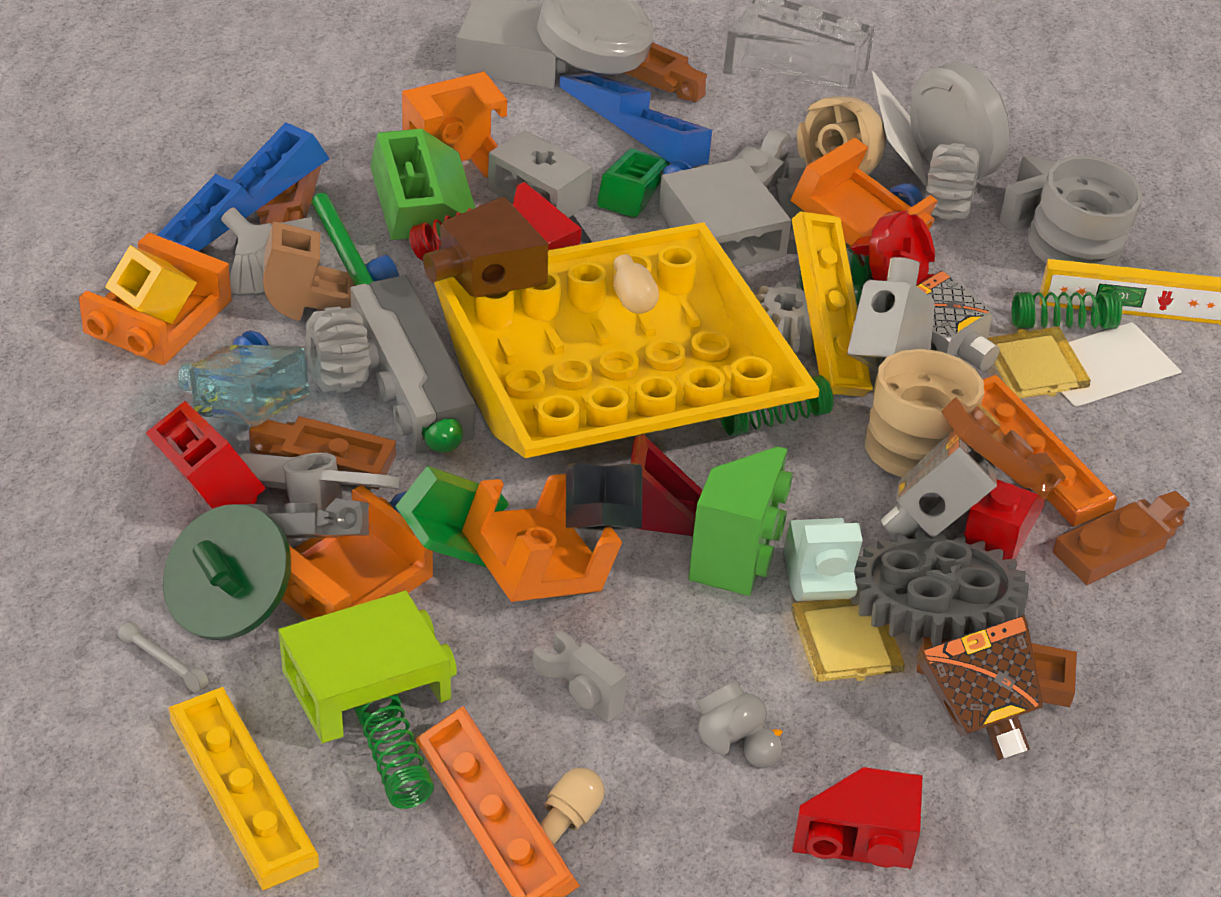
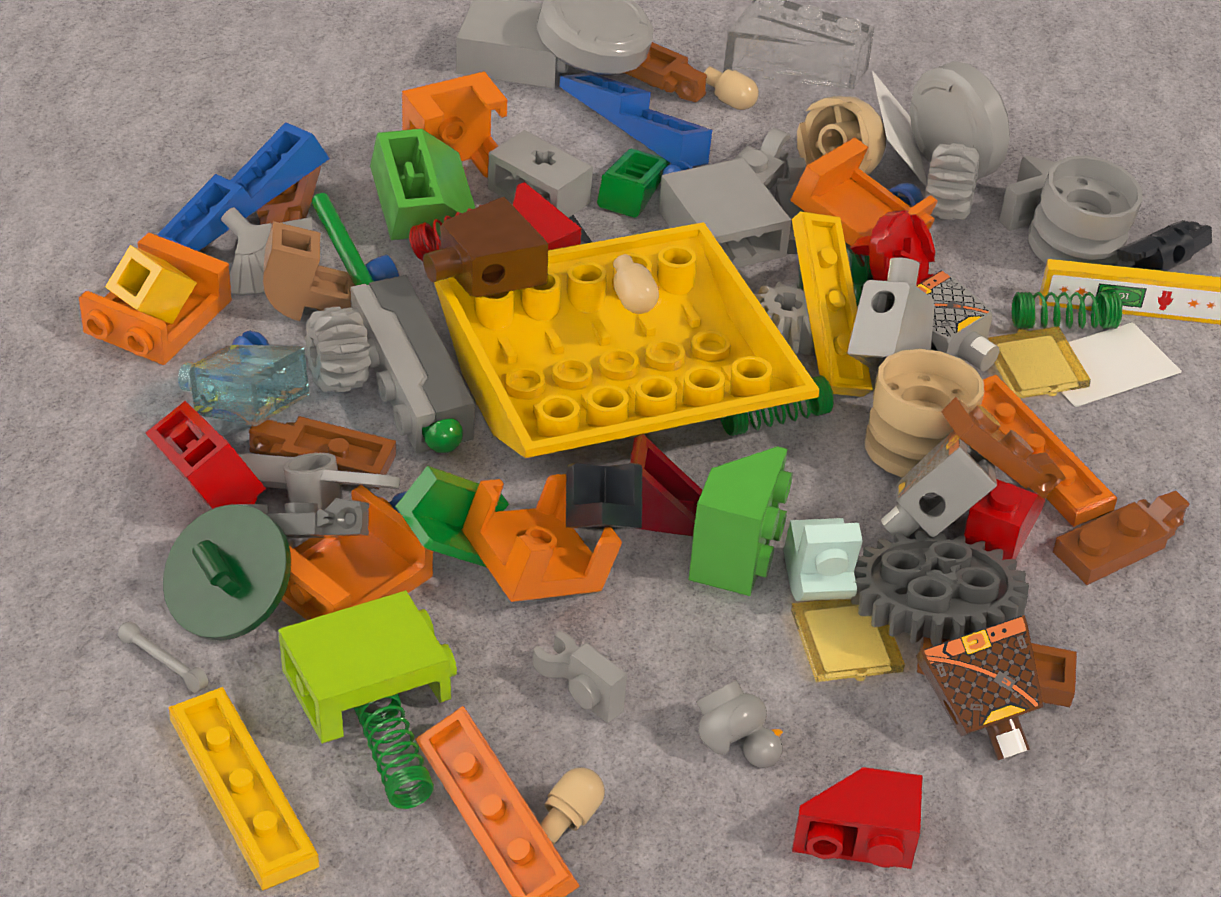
none -> tan cylinder [704,66,759,110]
none -> black hinge [1117,220,1212,271]

